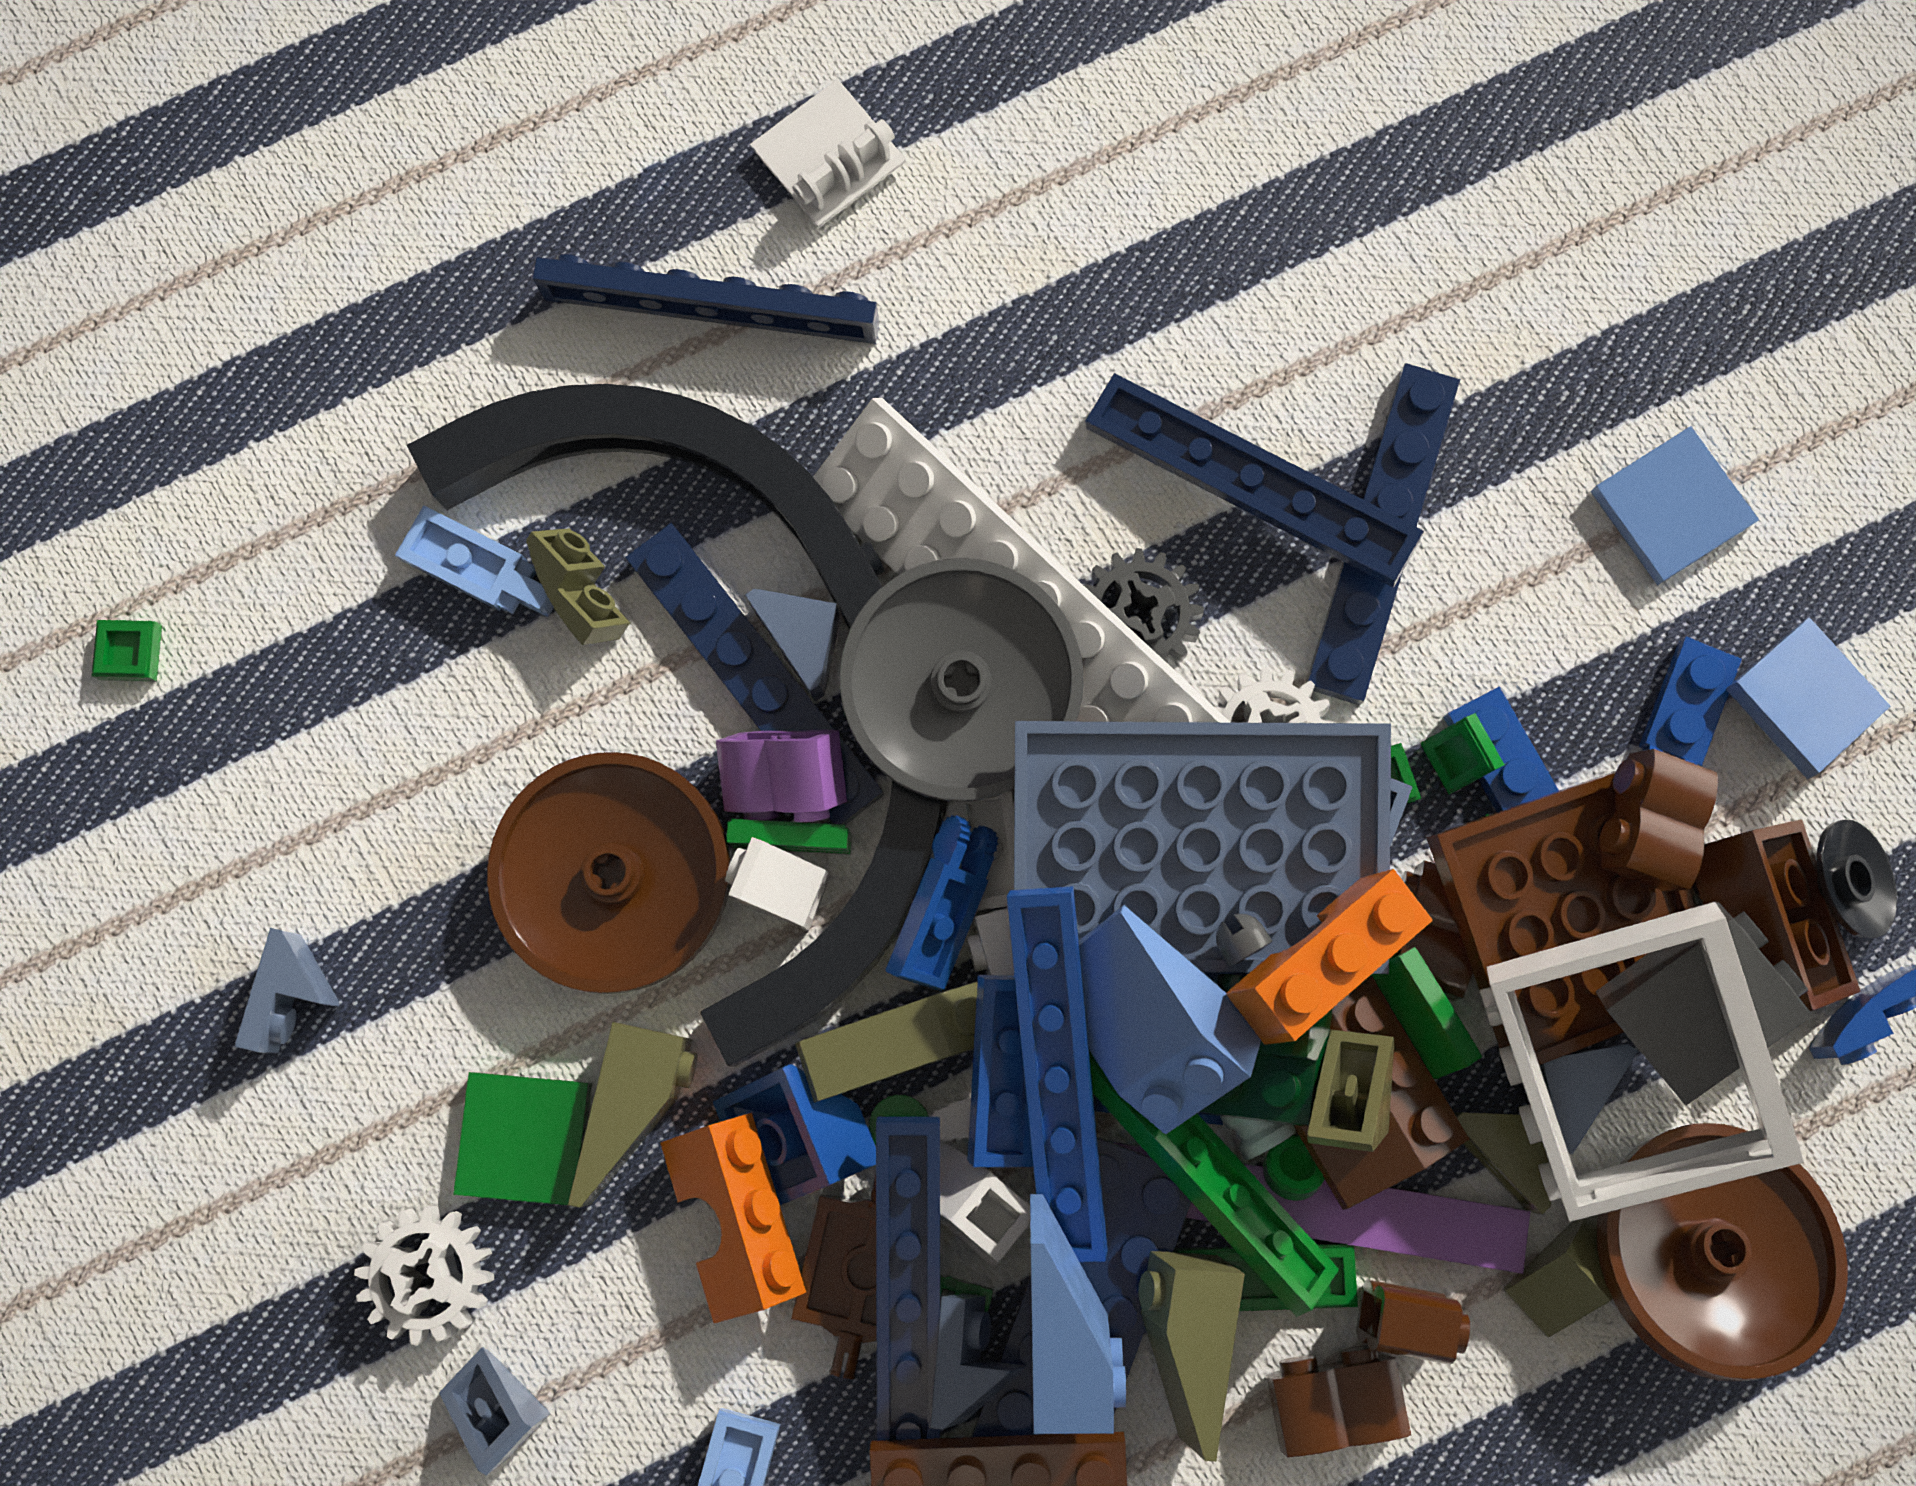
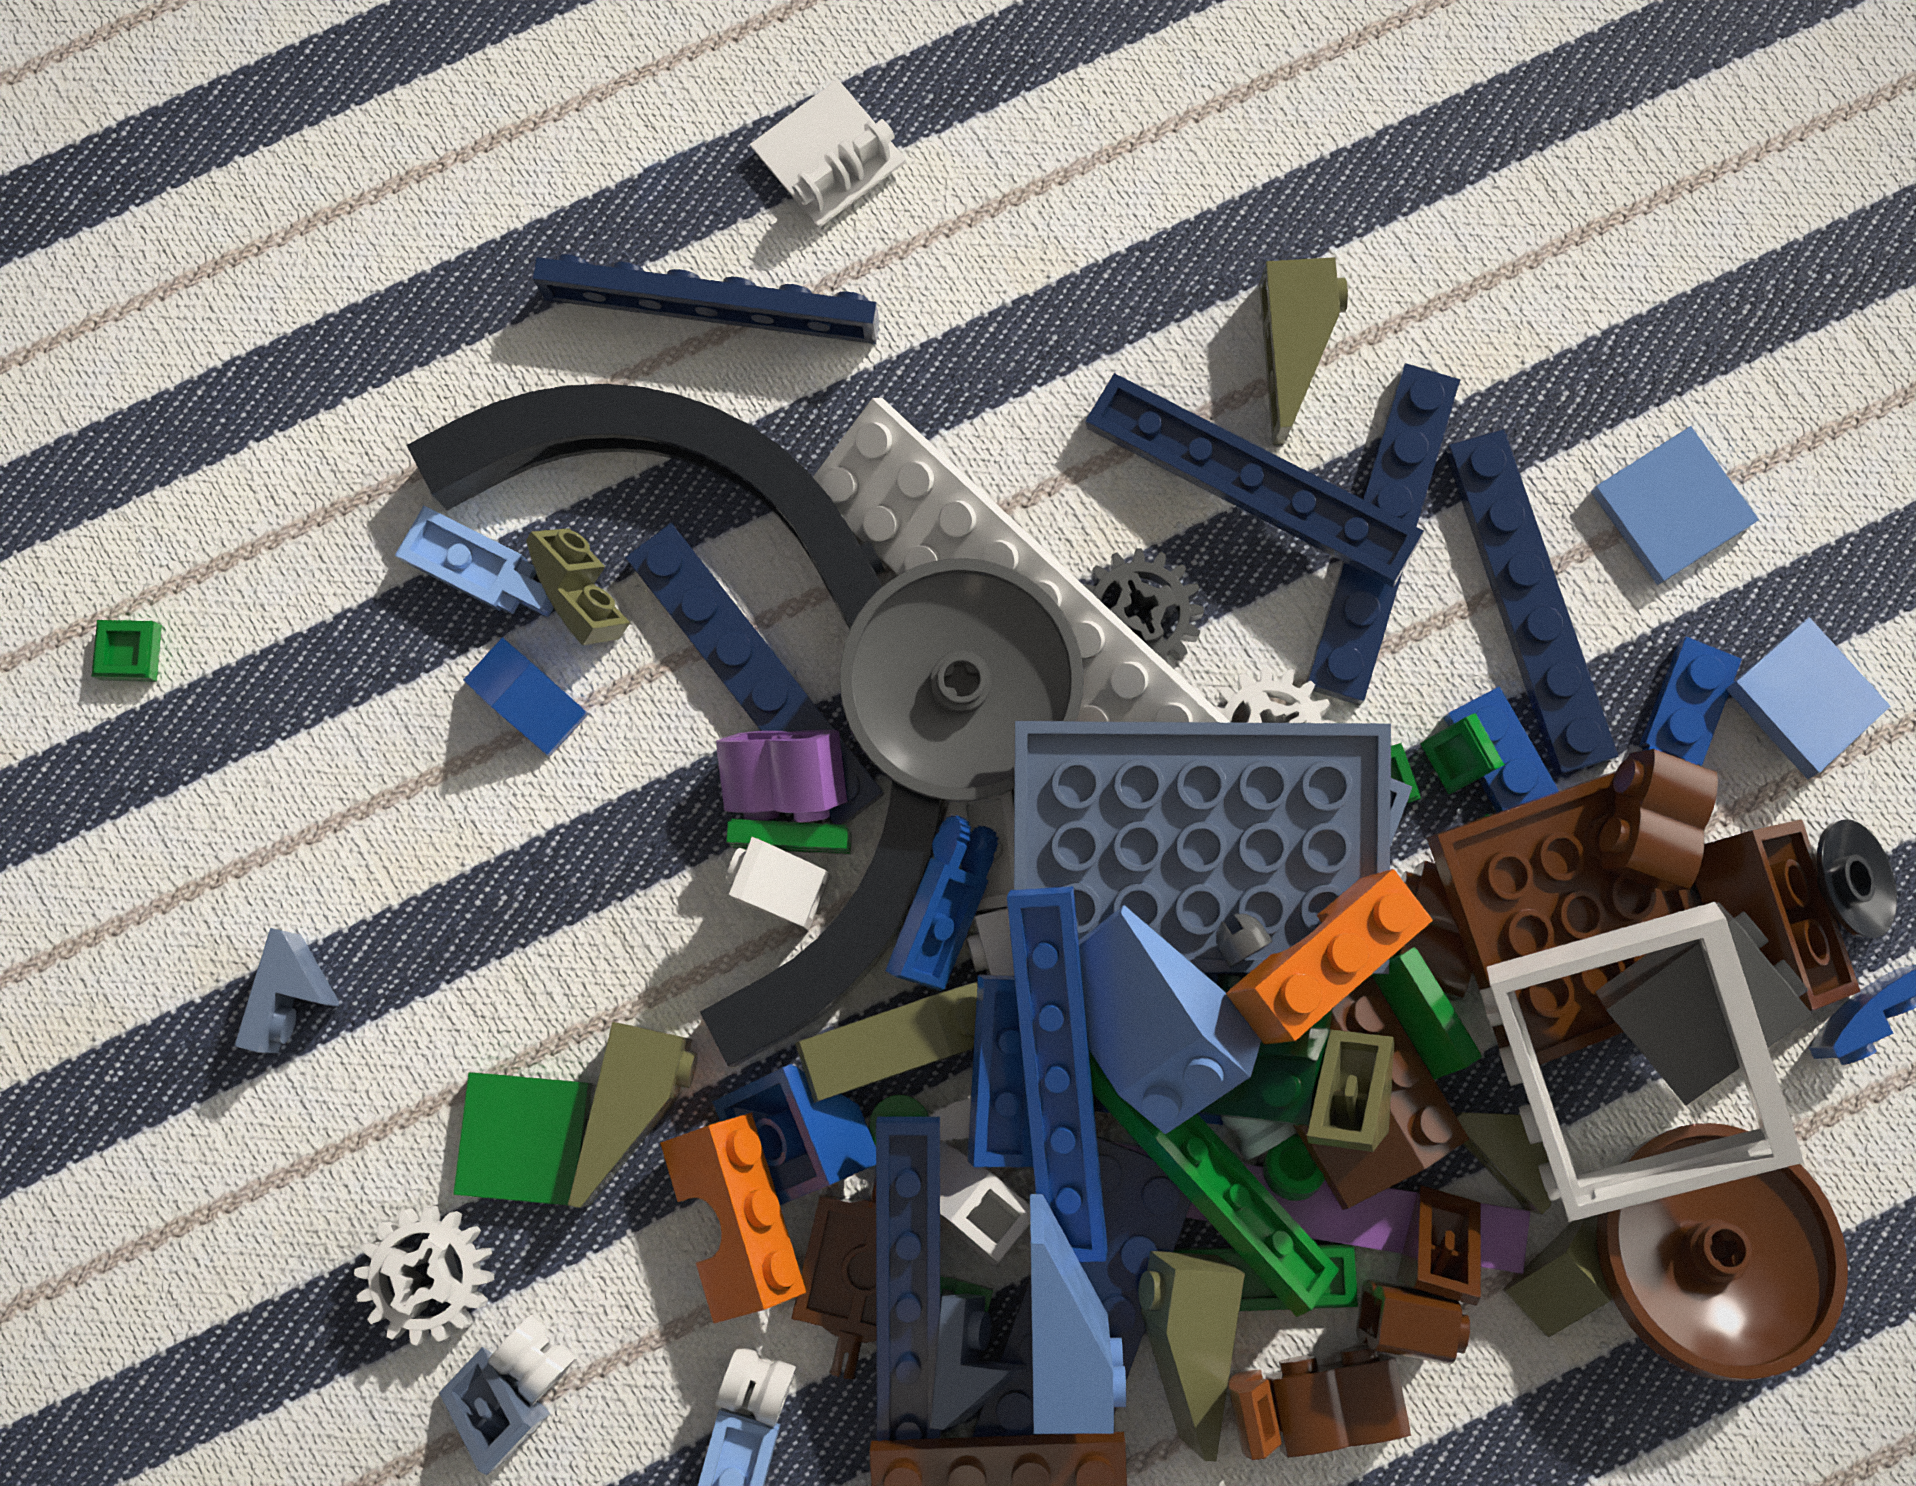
reddish brown dish [487,752,731,994] -> none
sand blue slope [745,588,841,702] -> none
sand blue slope [1540,1044,1638,1155] -> none
none -> blue slope [463,637,589,757]
none -> white wheel [488,1315,576,1405]
none -> white wheel [716,1345,797,1427]
none -> dark orange slope [1228,1369,1282,1460]
none -> olive slope [1259,257,1348,445]
none -> reddish brown slope [1396,1185,1481,1306]
none -> dark blue plate [1445,429,1619,777]

